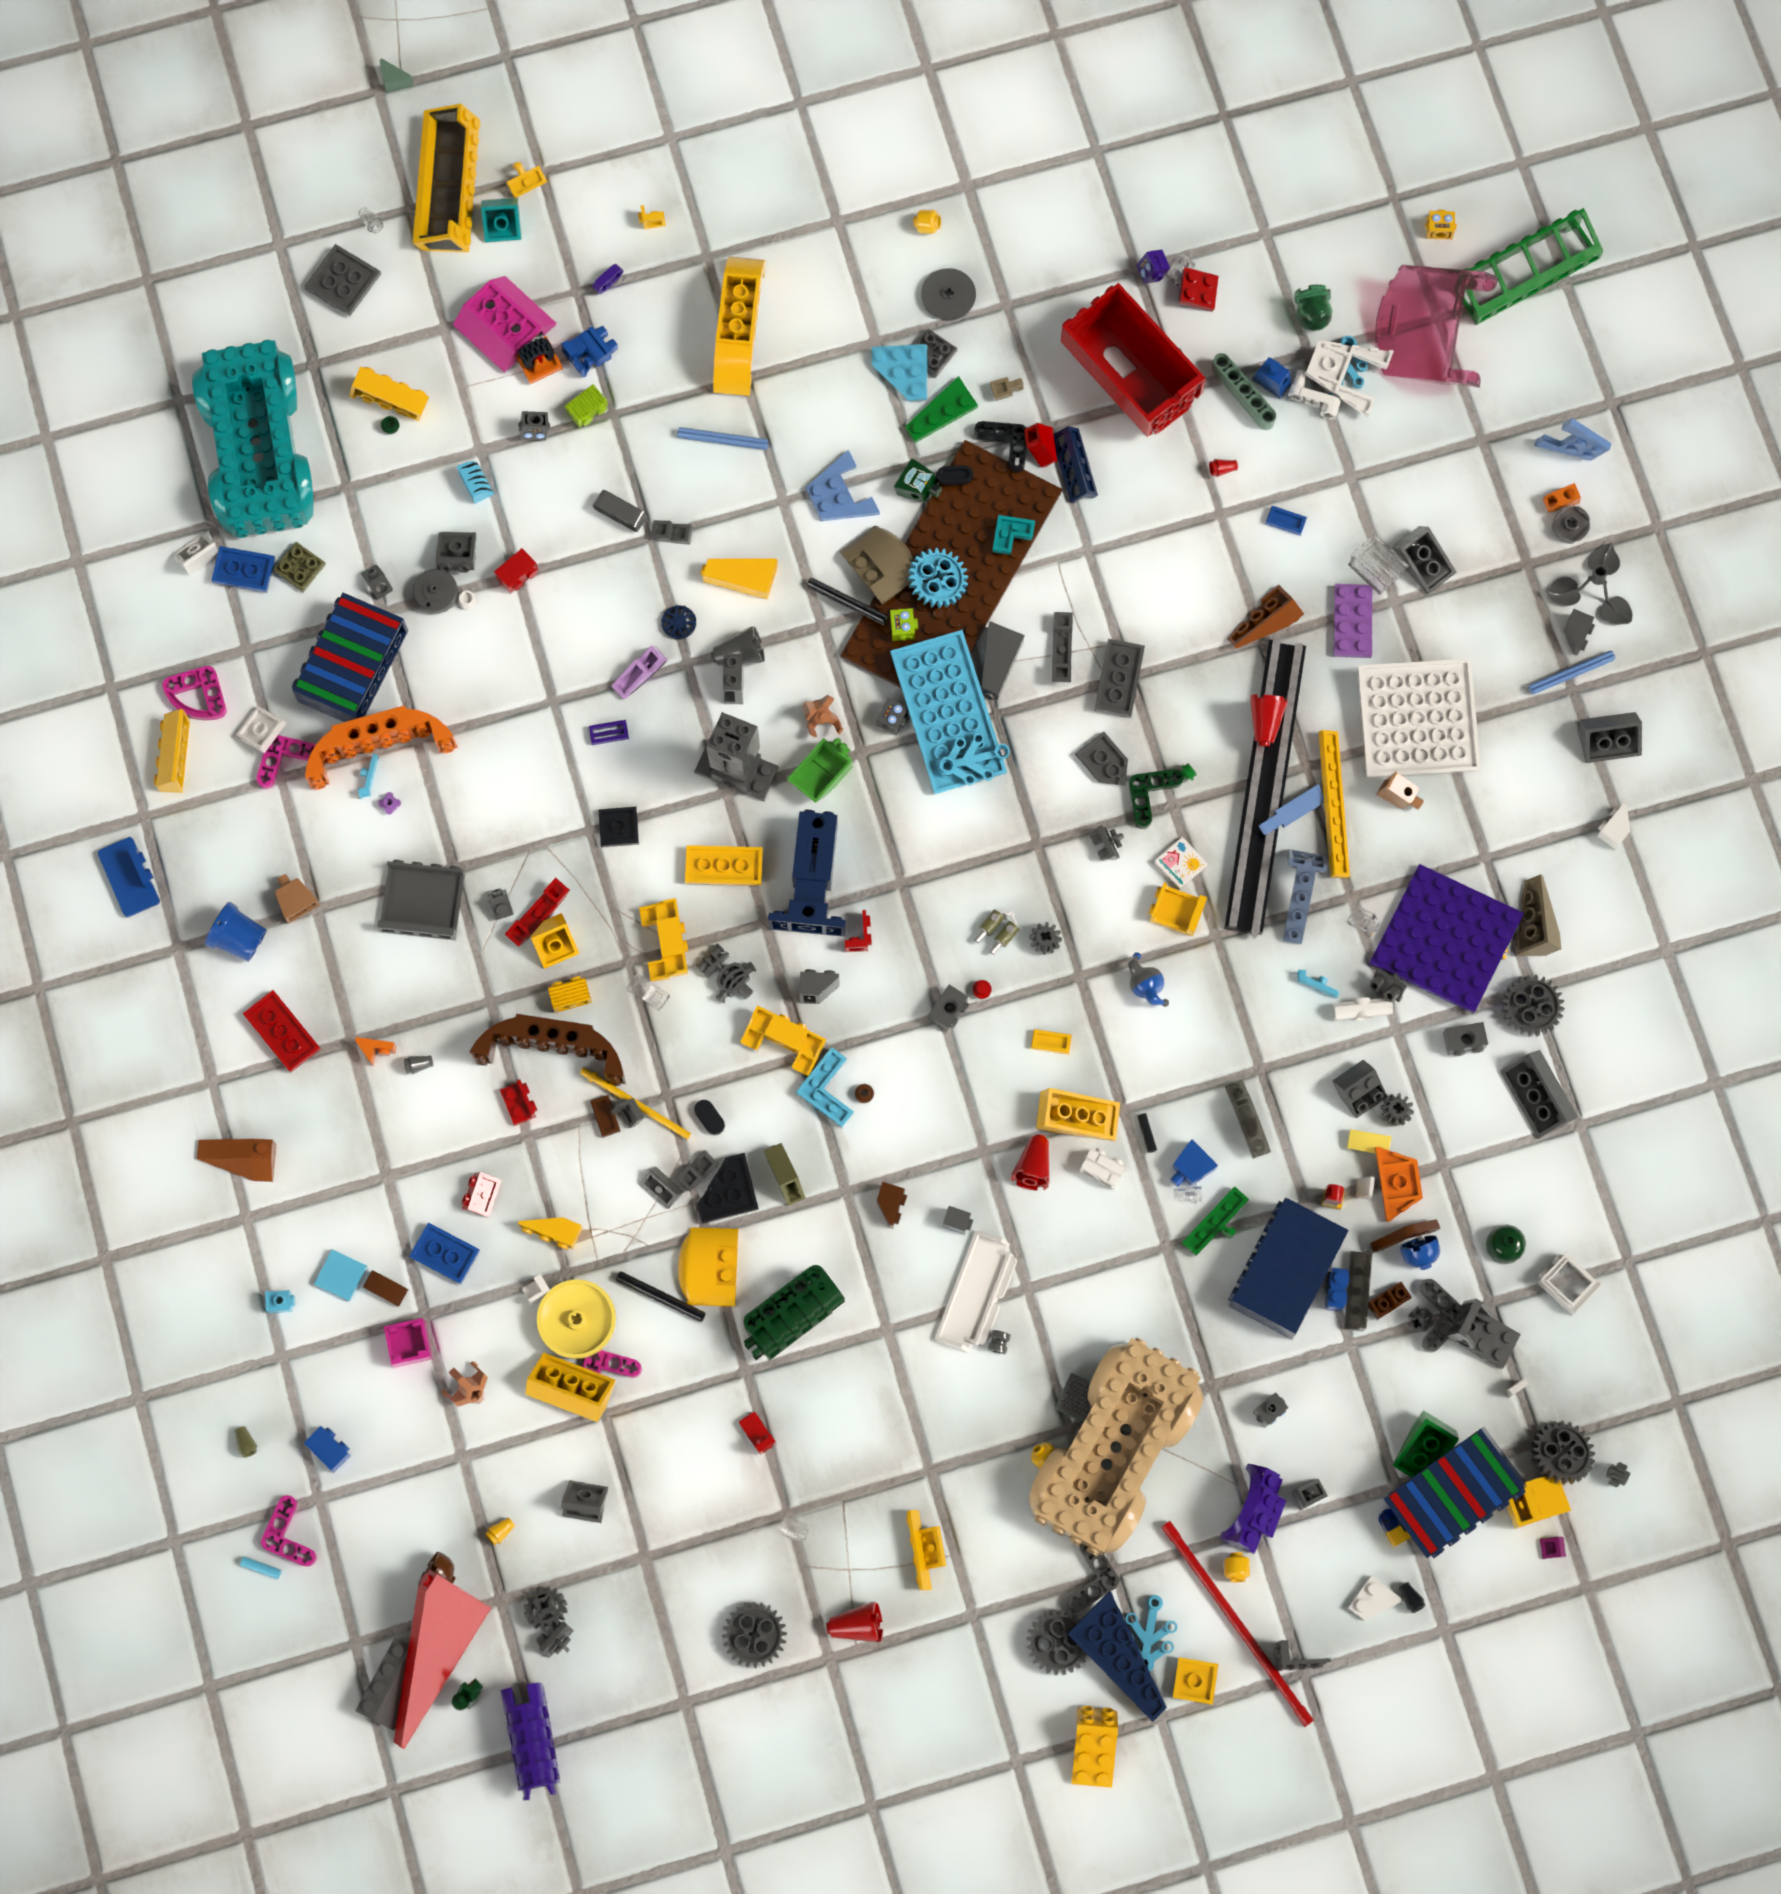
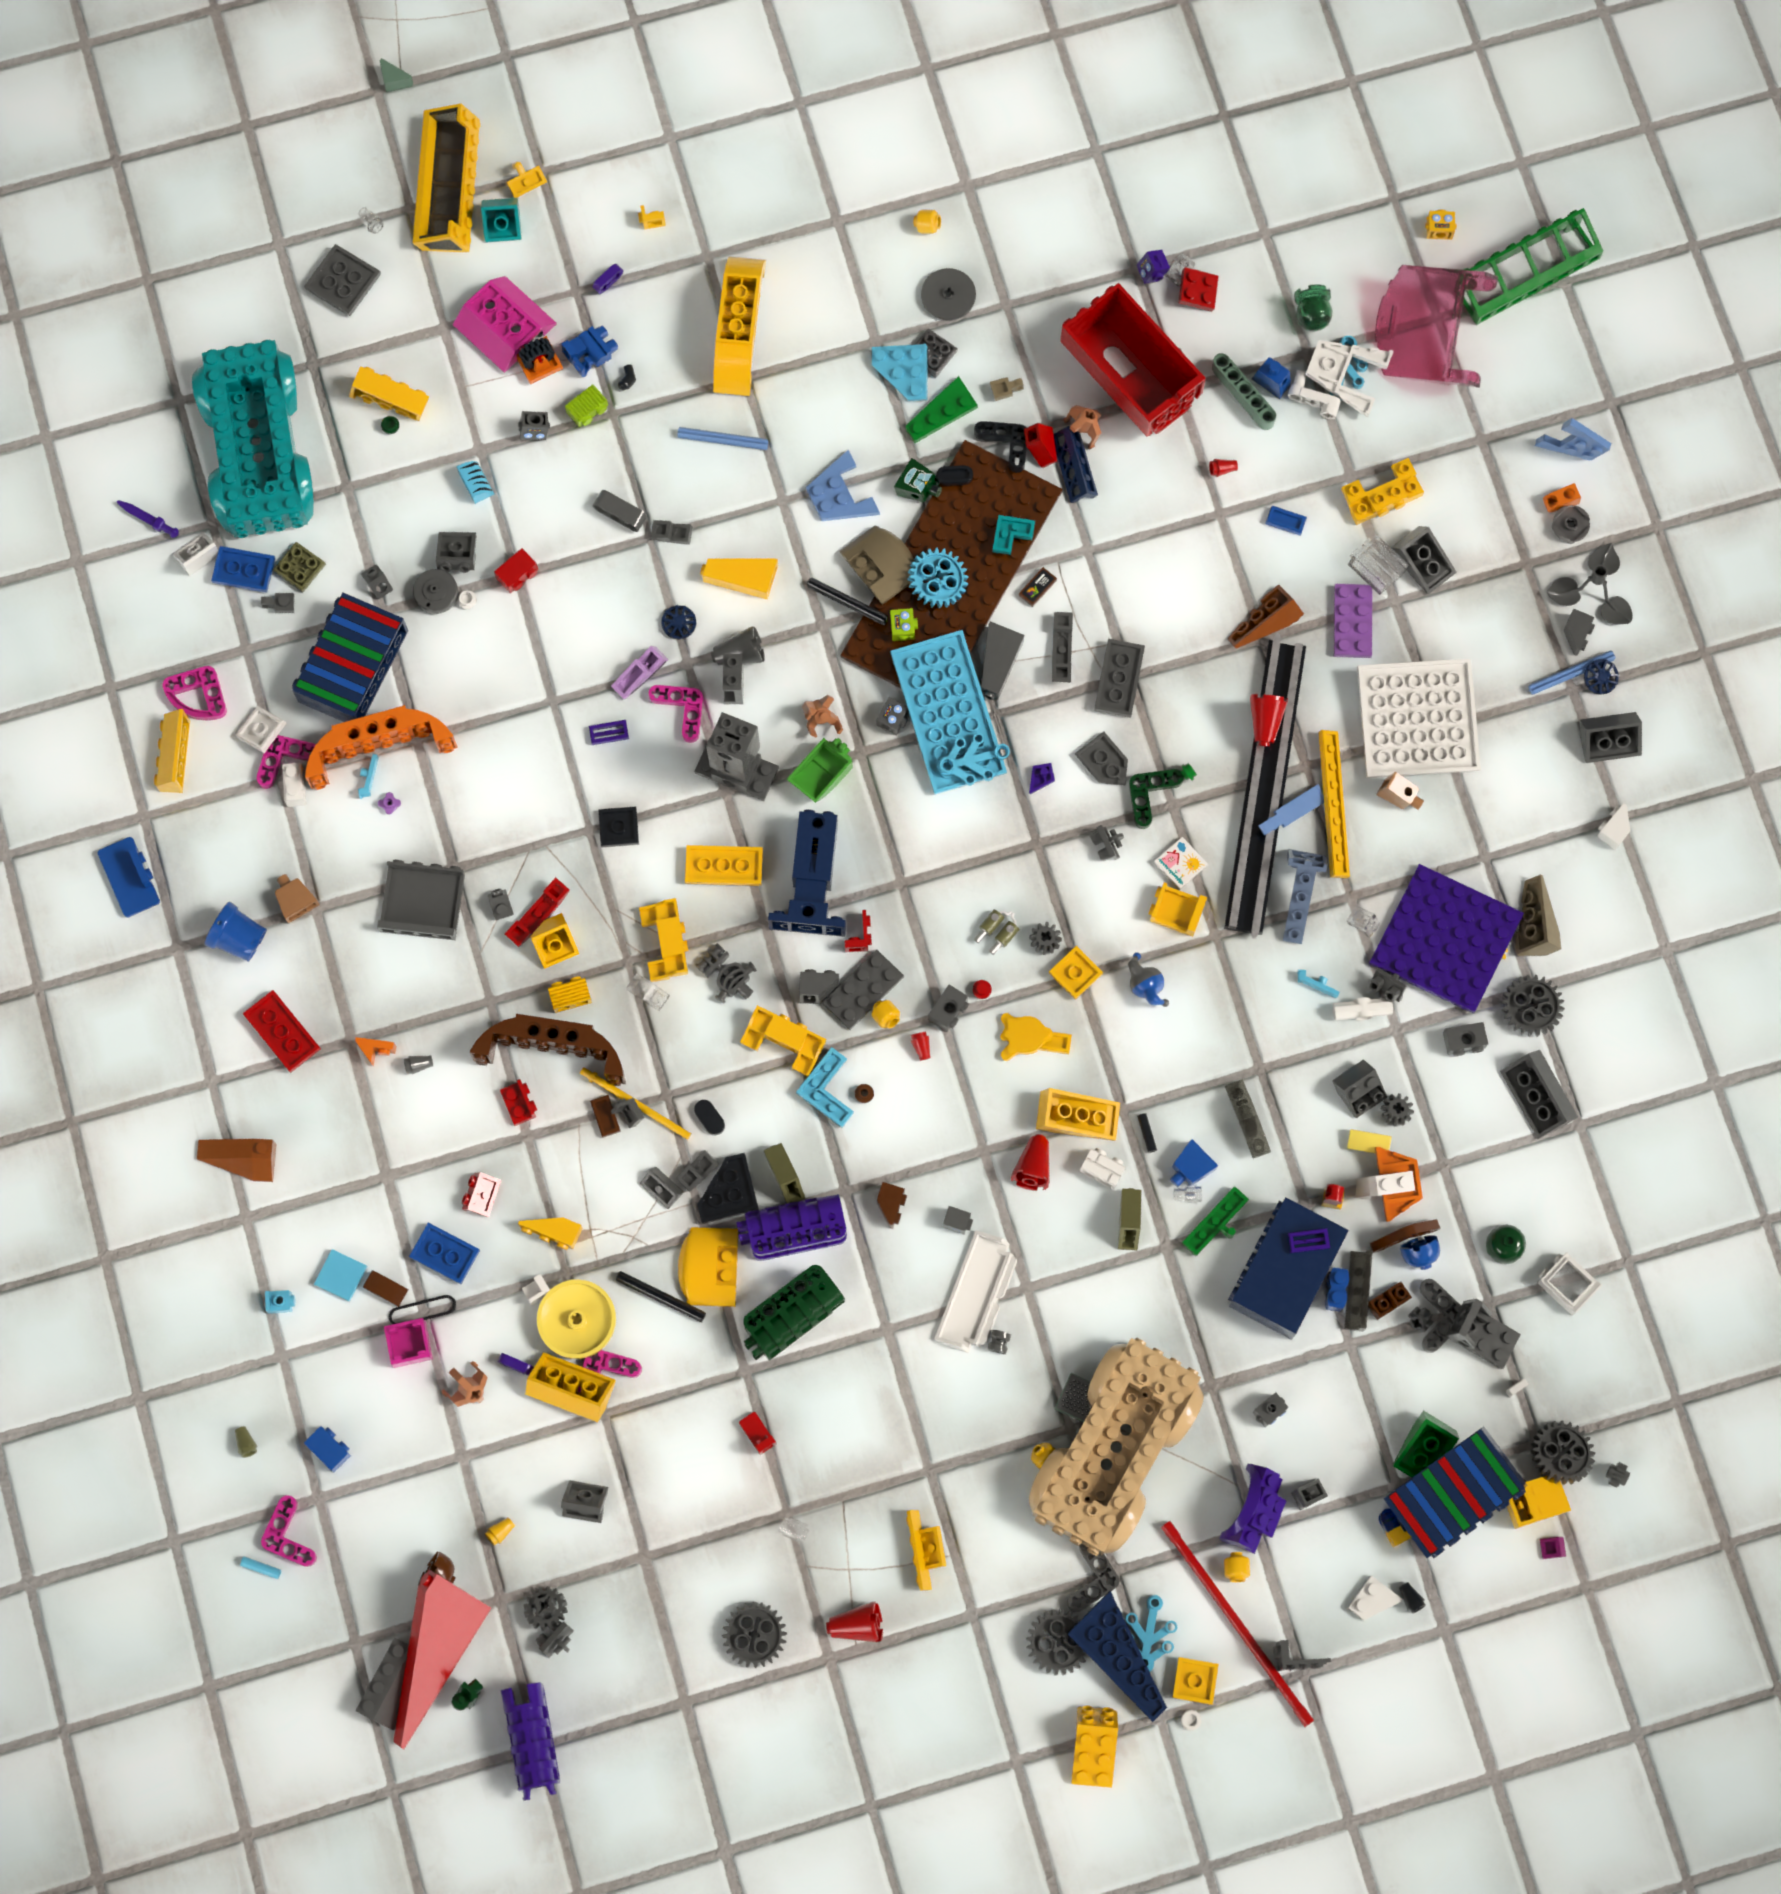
none -> dark purple sword [117,500,179,538]
none -> dark grey plate [261,593,295,613]
none -> white brick [282,763,306,807]
none -> black piece [389,1295,456,1325]
none -> dark purple beam [497,1353,534,1376]
none -> black arm [618,364,636,391]
none -> dark pink beam [648,685,703,743]
none -> dark purple piece [736,1194,847,1261]
none -> dark grey plate [823,949,904,1030]
none -> yellow head [872,1000,900,1029]
none -> red cone [910,1031,931,1061]
none -> yellow tile [1000,1013,1053,1061]
none -> tile [1019,567,1057,607]
none -> dark purple piece [1029,763,1055,794]
none -> yellow plate [1049,946,1103,1000]
none -> nougat piece [1064,405,1102,450]
none -> olive slope [1118,1188,1142,1251]
none -> white tile [1180,1710,1201,1731]
none -> dark purple tile [1287,1228,1330,1254]
none -> yellow bracket [1341,458,1424,525]
none -> white brick [1368,1171,1415,1196]
none -> dark blue wheel [1584,659,1619,695]

